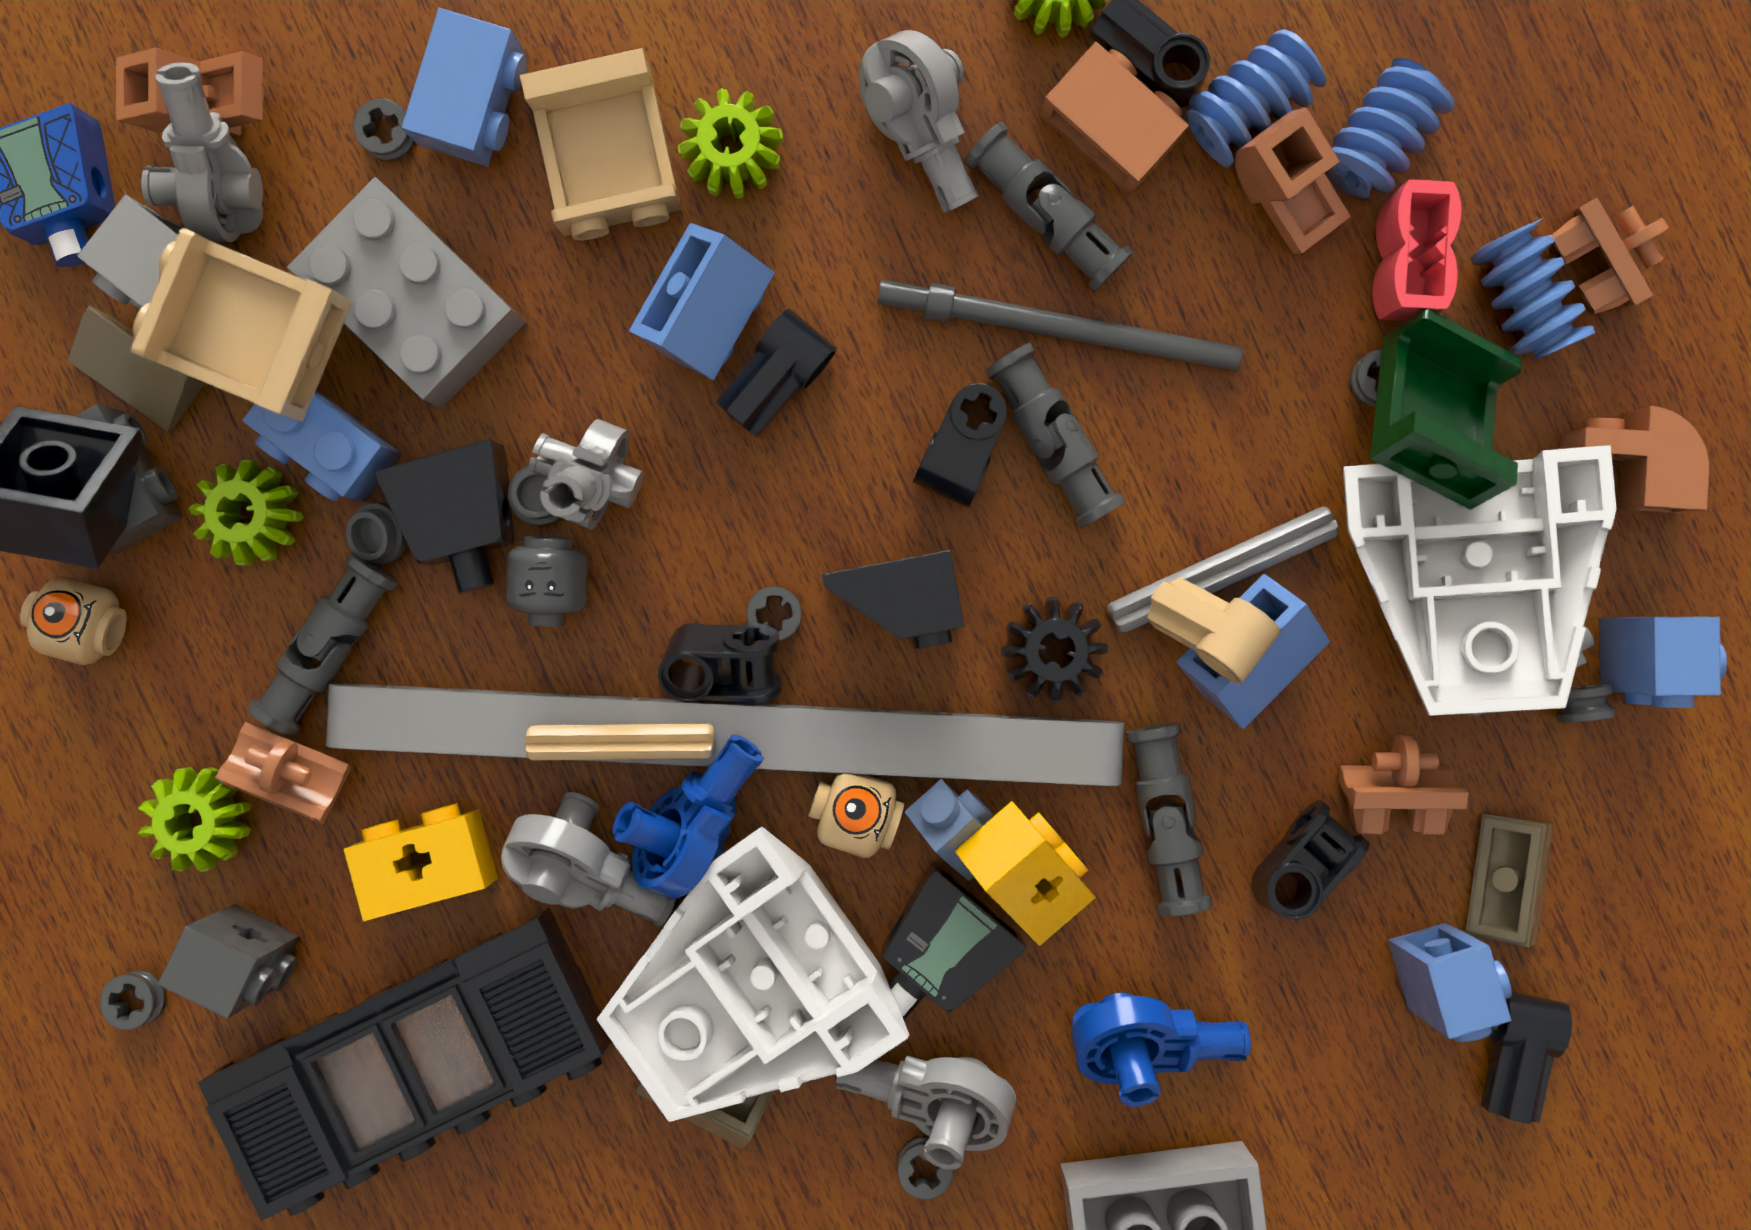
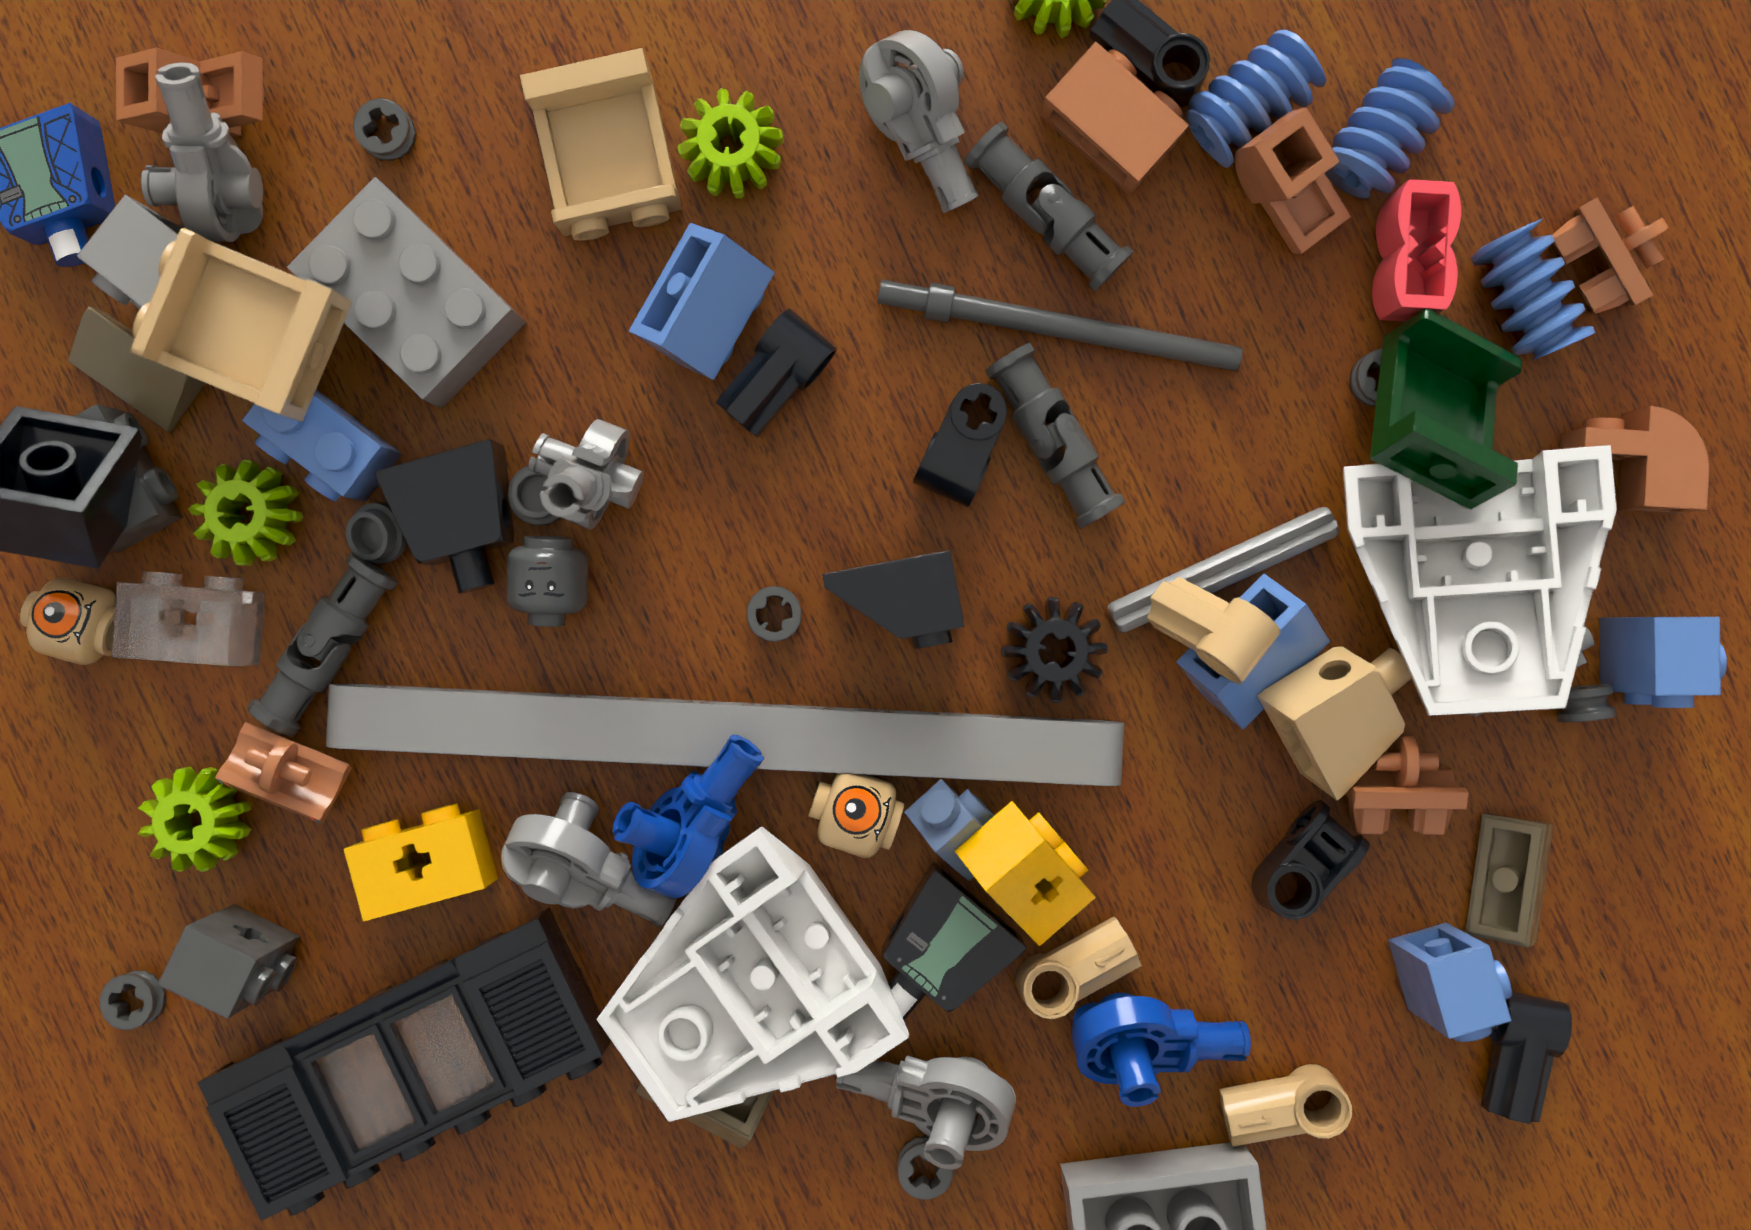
medium blue brick [402,7,527,167] -> none
tan axle [525,724,715,760] -> none
black piece [658,623,782,705] -> none
dark grey piece [1125,722,1213,916] -> none
none -> clear brick [112,571,265,666]
none -> tan piece [1015,917,1142,1019]
none -> tan piece [1219,1064,1352,1147]
none -> tan torso [1257,646,1412,801]

